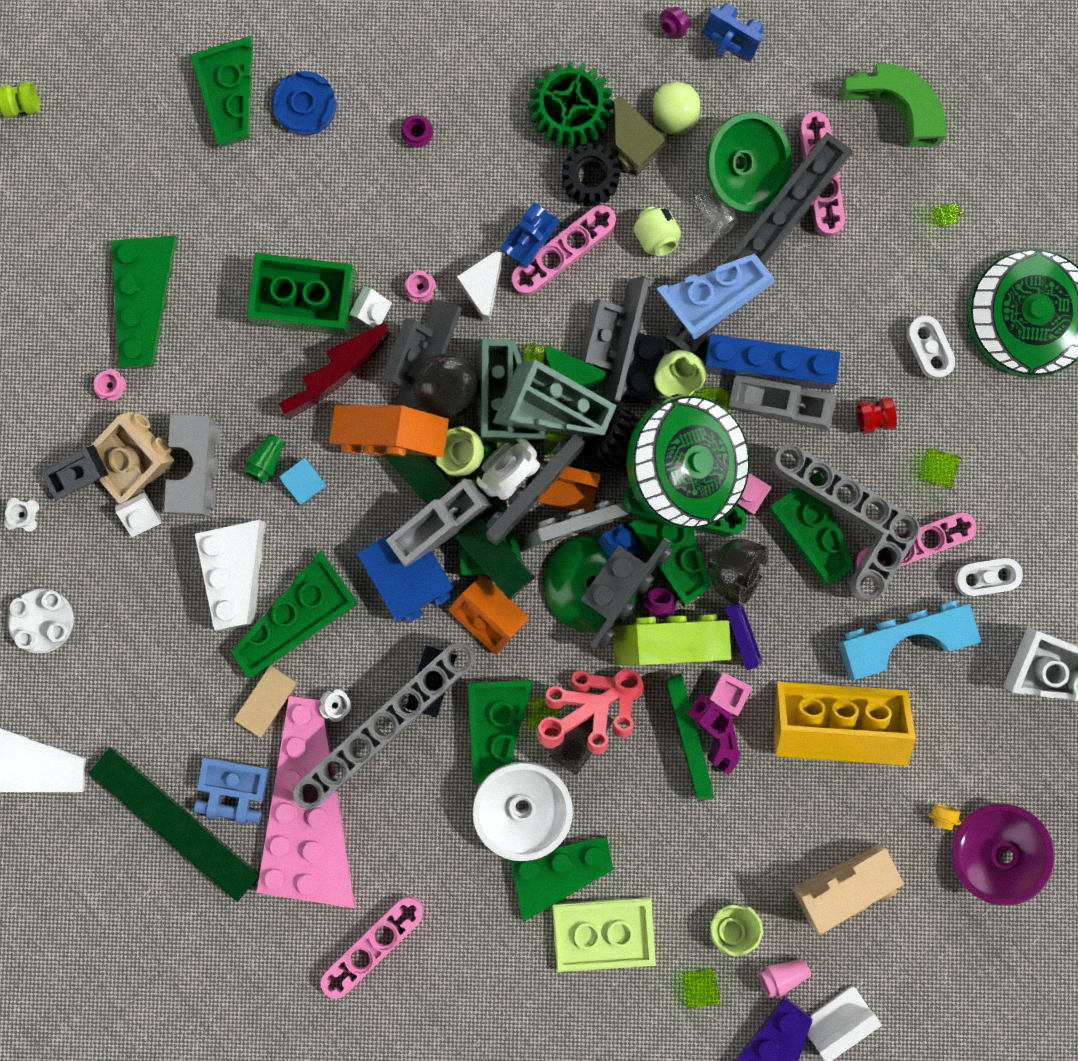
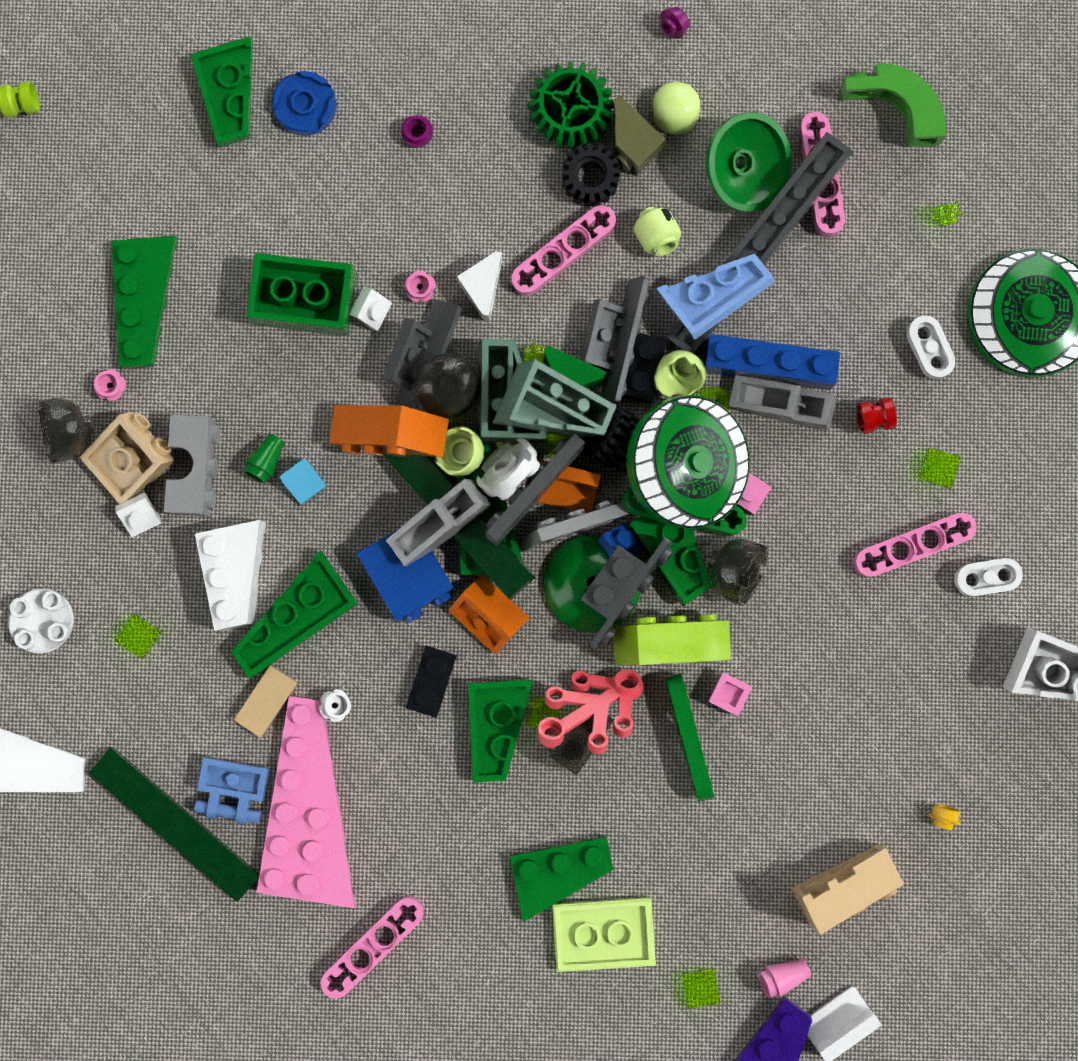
white plate [4,498,39,532] -> none
black plate [41,445,109,501] -> none
dark red slope [279,322,390,419] -> none
light grey beam [293,643,475,809] -> none
white dish [473,762,573,861] -> none
blue hips [500,202,560,269] -> none
magenta plate [643,588,676,618] -> none
magenta piece [687,694,740,776] -> none
clear cone [692,189,738,237] -> none
blue hips [702,3,764,62] -> none
yellowish green hair [709,905,763,956] -> none
dark purple tile [725,602,763,670] -> none
green wing [767,471,854,587] -> none
light grey beam [771,444,920,601] -> none
yellow slope [774,681,916,766] -> none
medium azure arch [838,600,982,680] -> none
magenta dish [952,804,1055,906] -> none
none -> clear smoke cylinder [38,398,93,464]
none -> clear neon green plate [115,613,163,659]

